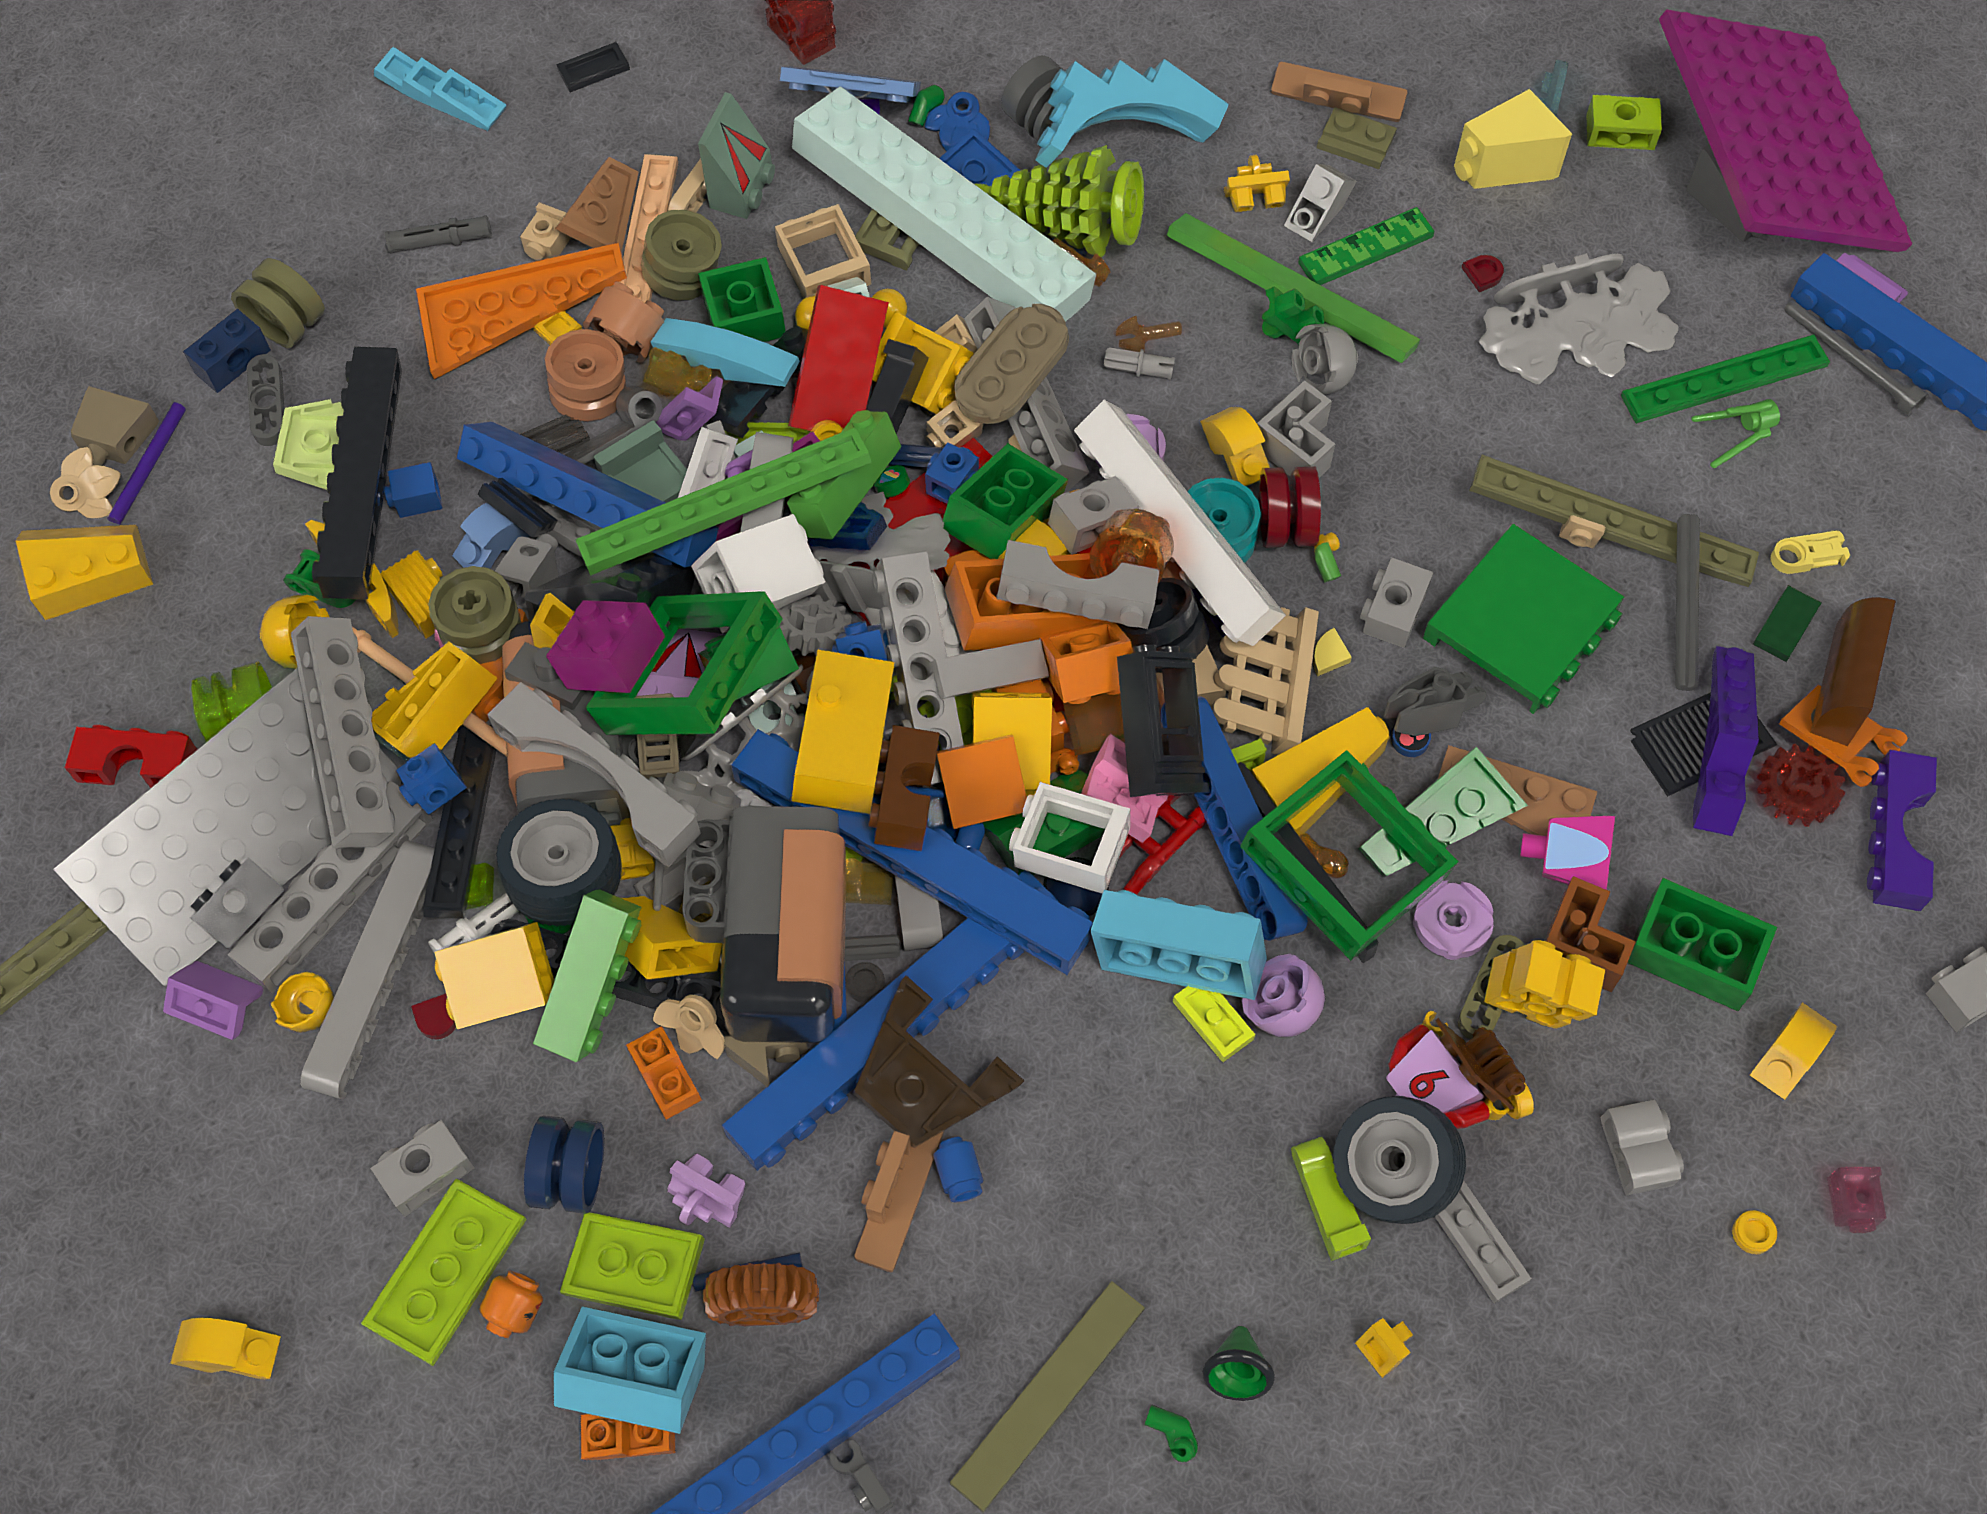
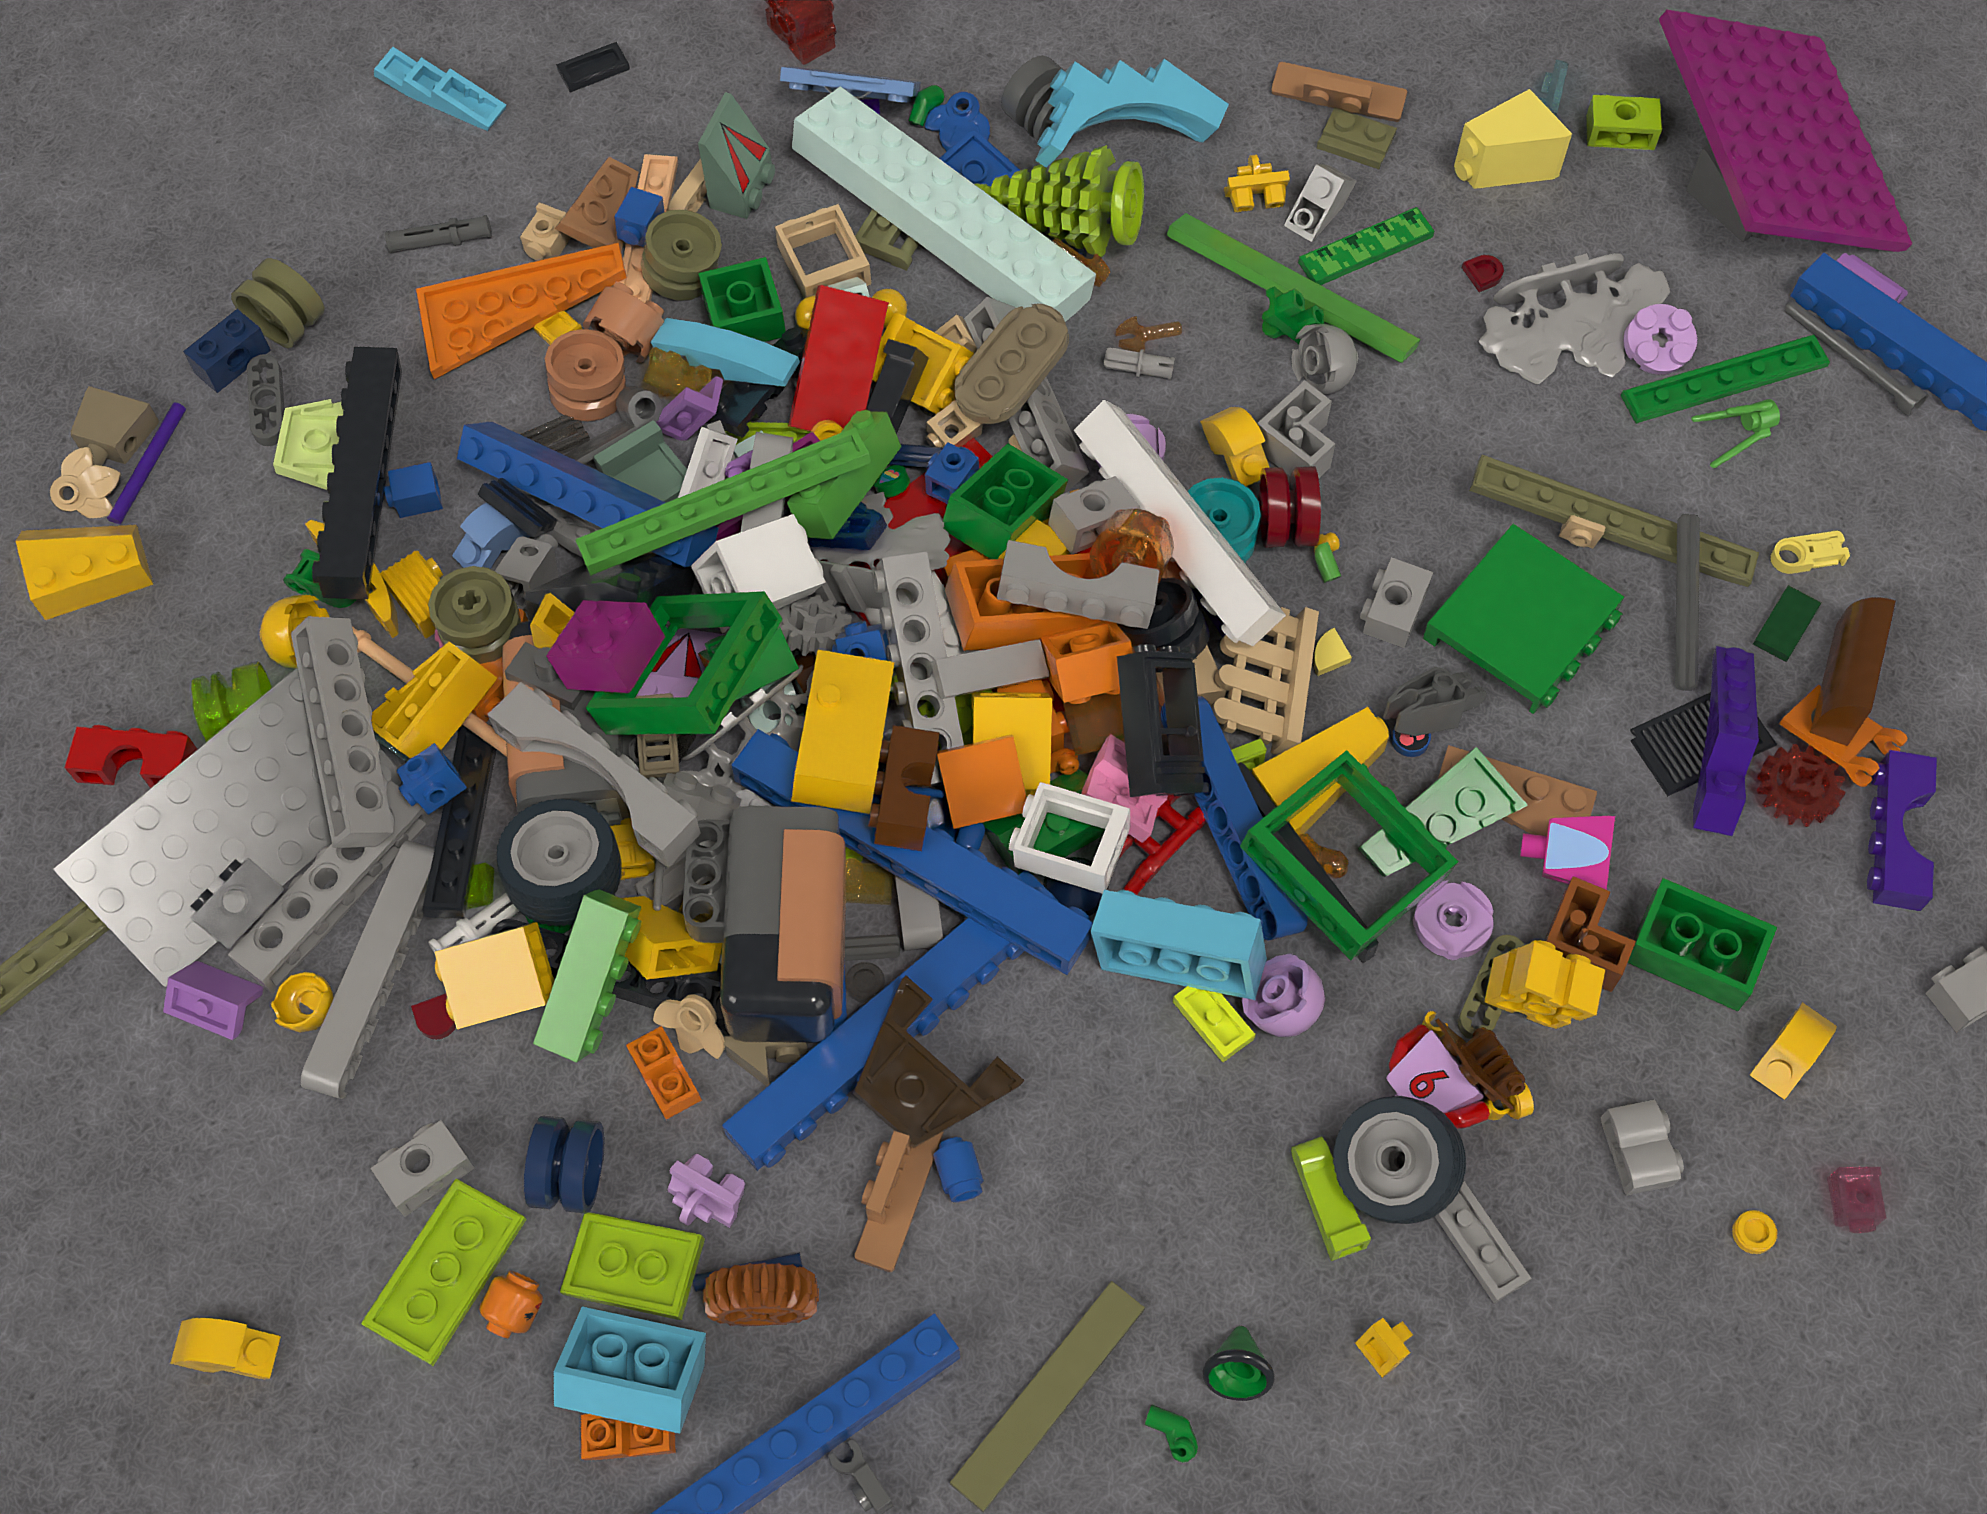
none -> blue brick [614,187,665,247]
none -> lavender plate [1624,304,1697,375]

